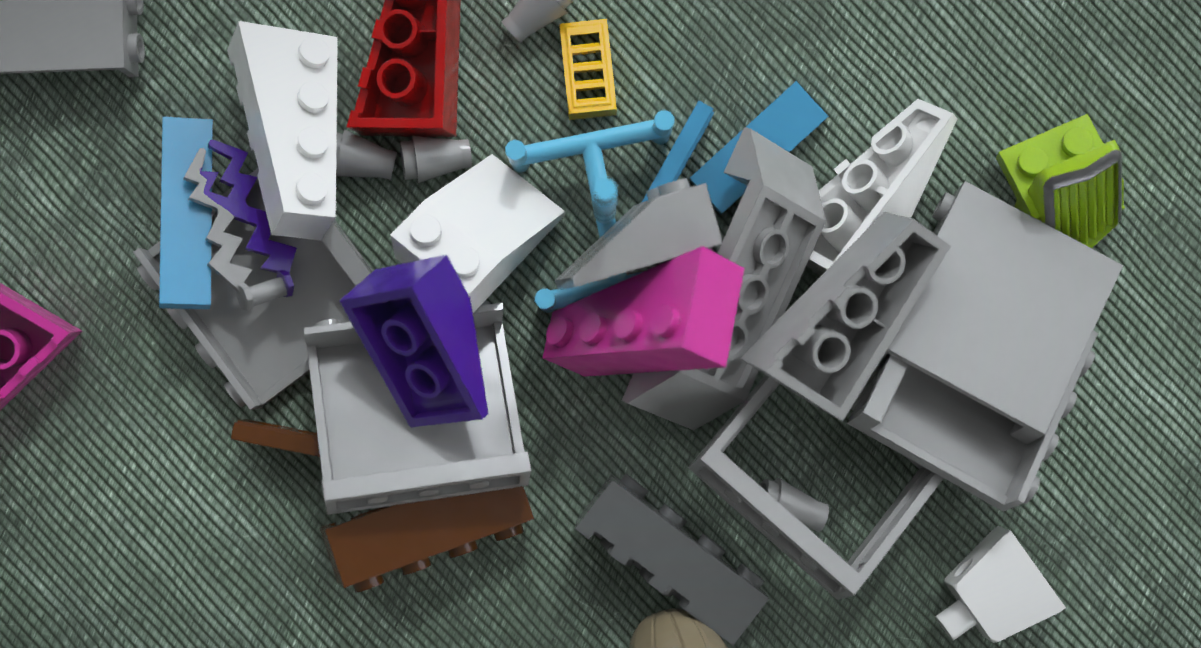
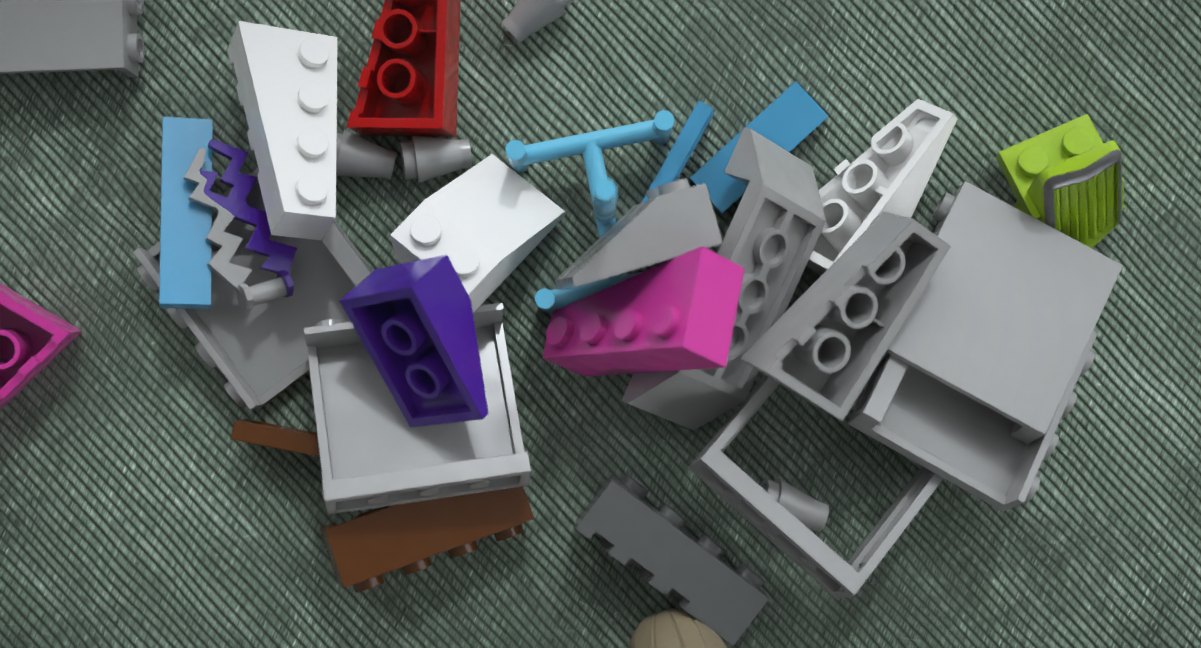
yellow slope [559,19,617,120] -> none
white torso [935,526,1066,643] -> none

